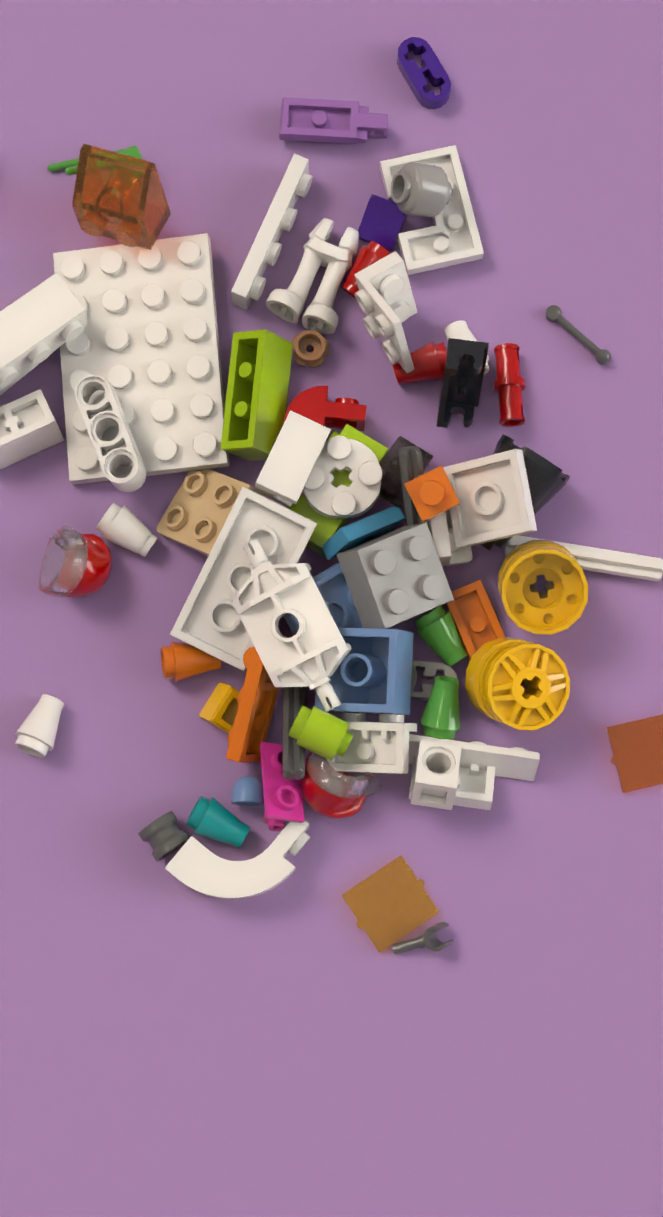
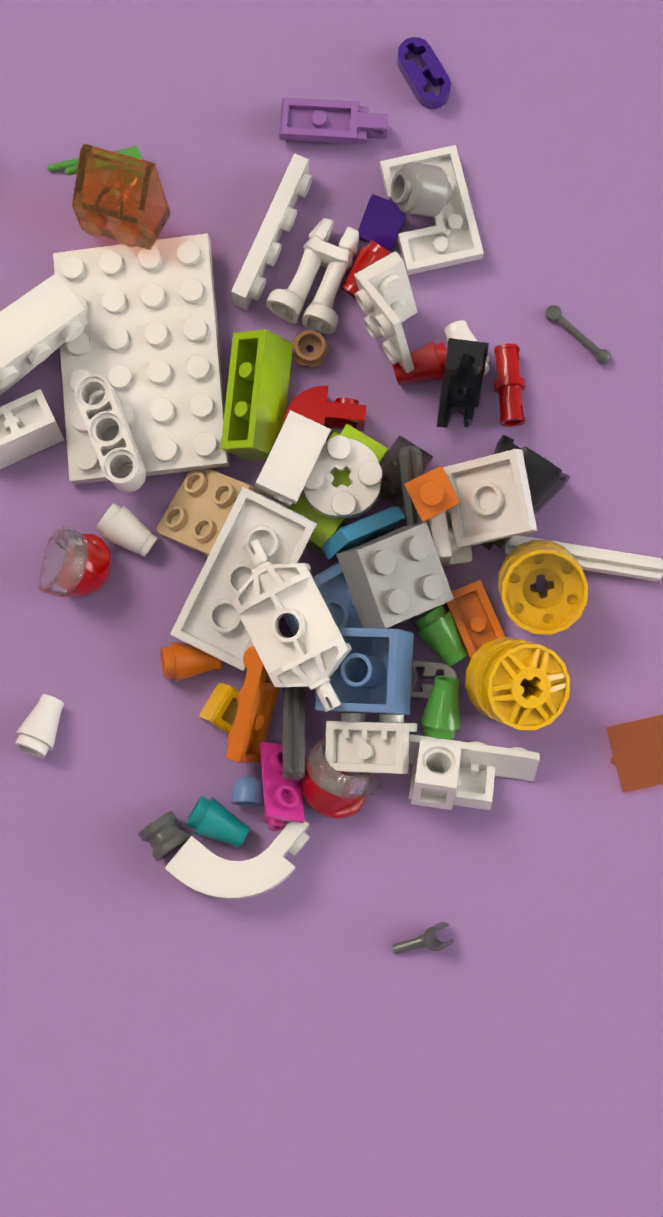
lime brick [288,705,353,761] -> none
clear yellow piece [341,855,439,953] -> none

